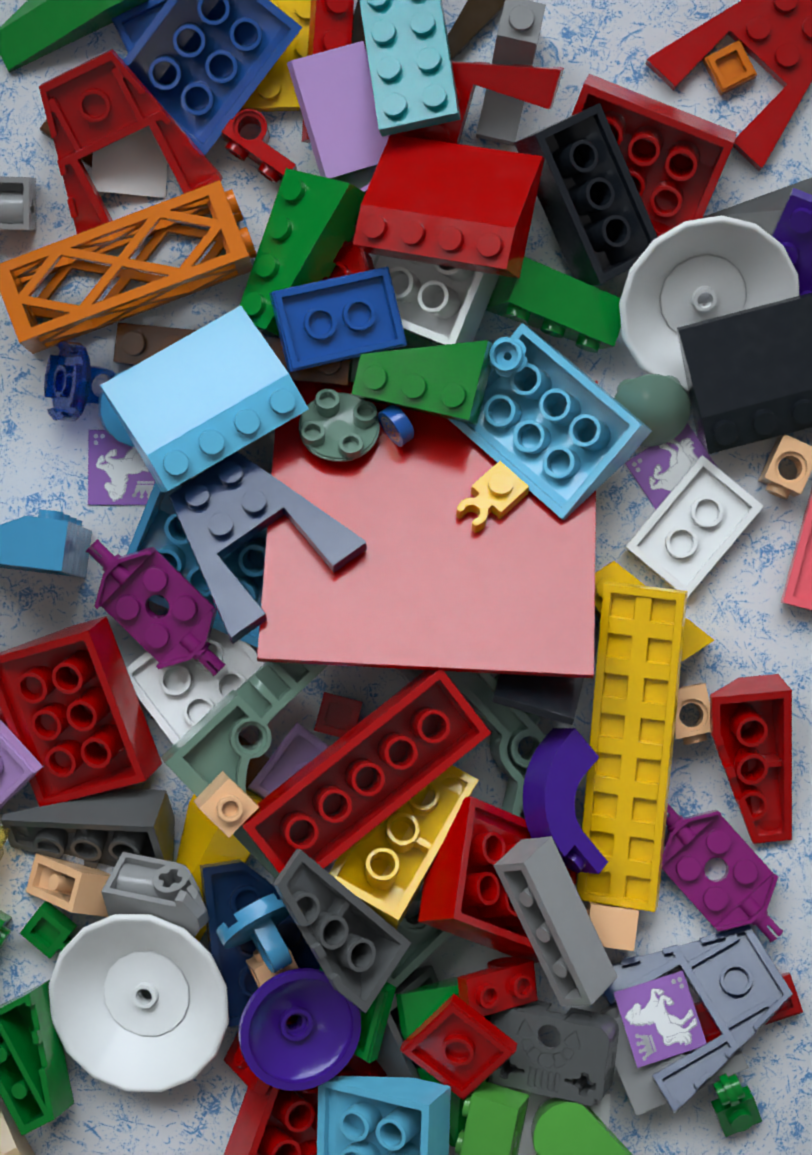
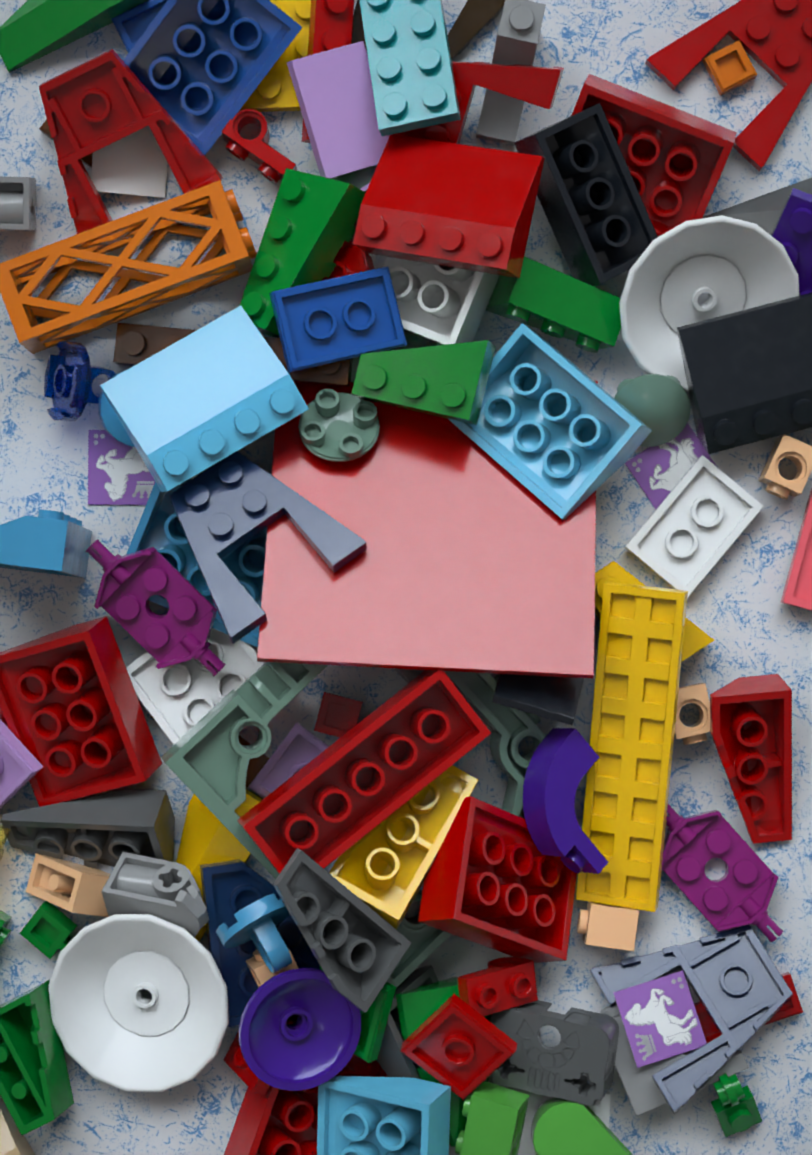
light nougat brick [194,771,259,838] -> none
blue tile [378,405,414,447] -> none
yellow plate [456,461,529,533] -> none
medium azure plate [489,337,528,377] -> none
light grey brick [493,836,618,1006] -> none

